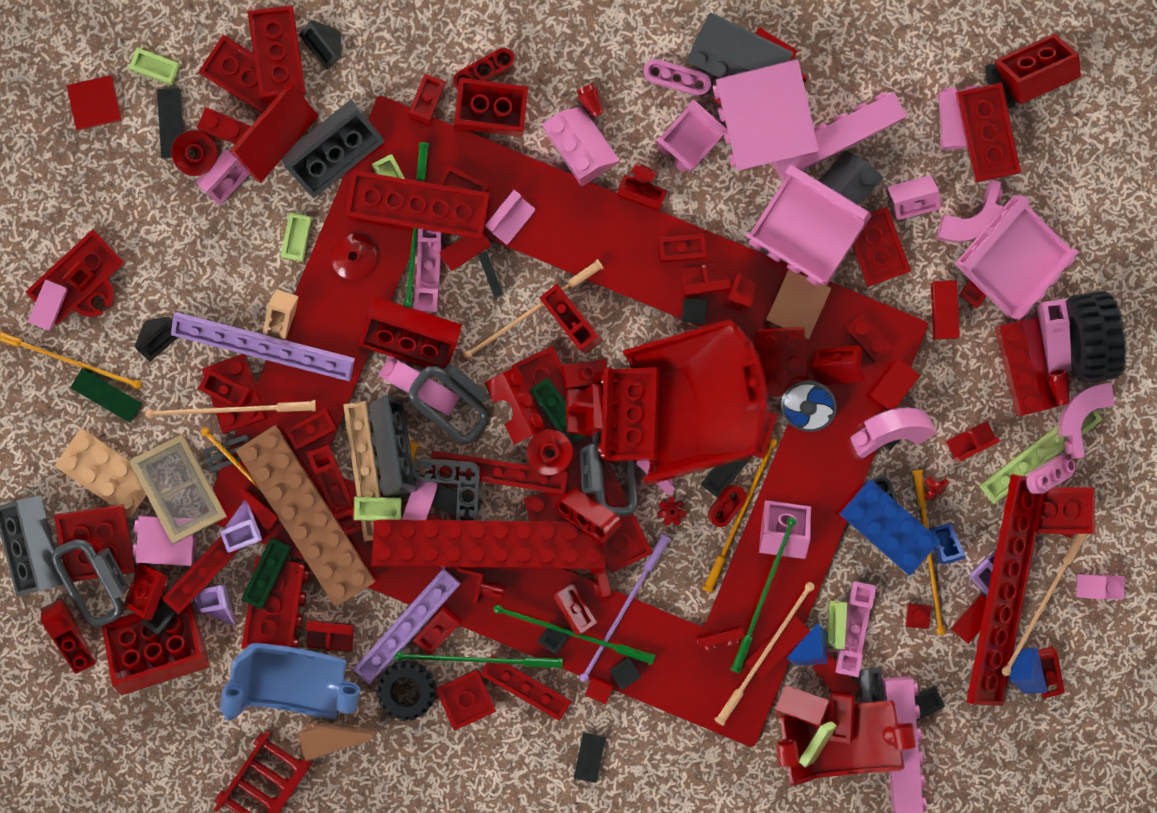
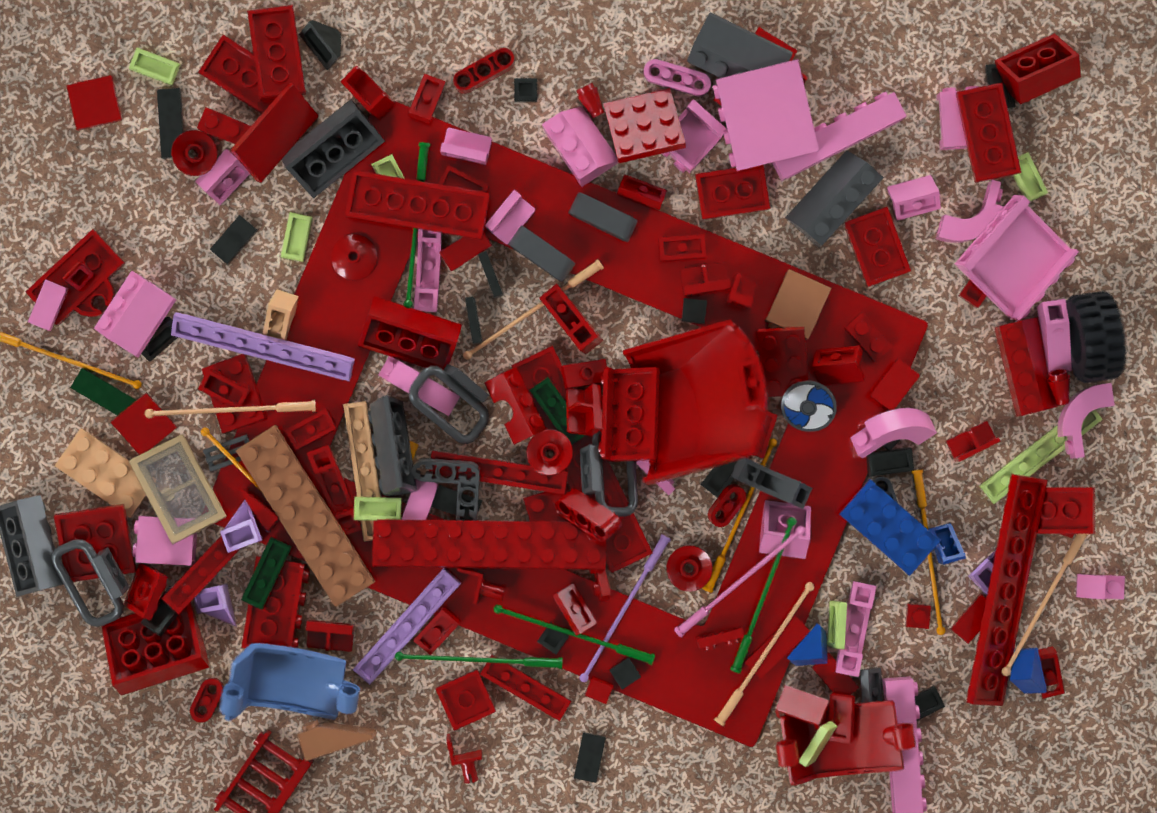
red slope [41,598,96,674] -> none
black tyre [376,660,436,721] -> none
red slope [453,78,528,137] -> none
red plate [631,162,658,184] -> none
red plant [657,497,686,526] -> none
bright pink panel [745,164,871,287] -> none
red plant [924,476,949,501] -> none
red piece [930,280,960,340] -> none
bright pink plate [1027,455,1075,494] -> none
none -> bright pink slope [94,271,176,358]
none -> red tile [110,392,177,455]
none -> red plate [190,678,224,723]
none -> pearl dark grey tile [210,215,258,265]
none -> red panel [340,66,395,119]
none -> bright pink panel [440,128,492,165]
none -> red bracket [446,734,483,784]
none -> pearl dark grey tile [465,296,483,344]
none -> dark grey beam [508,225,576,283]
none -> pearl dark grey tile [514,78,537,102]
none -> dark grey beam [568,192,638,242]
none -> plate [603,88,686,164]
none -> red dish [666,545,712,592]
none -> bright pink piece [674,526,806,637]
none -> red plate [695,165,771,220]
none -> dark grey arch [731,458,812,509]
none -> pearl dark grey tile [866,447,914,477]
none -> yellowish green tile [1013,152,1048,202]

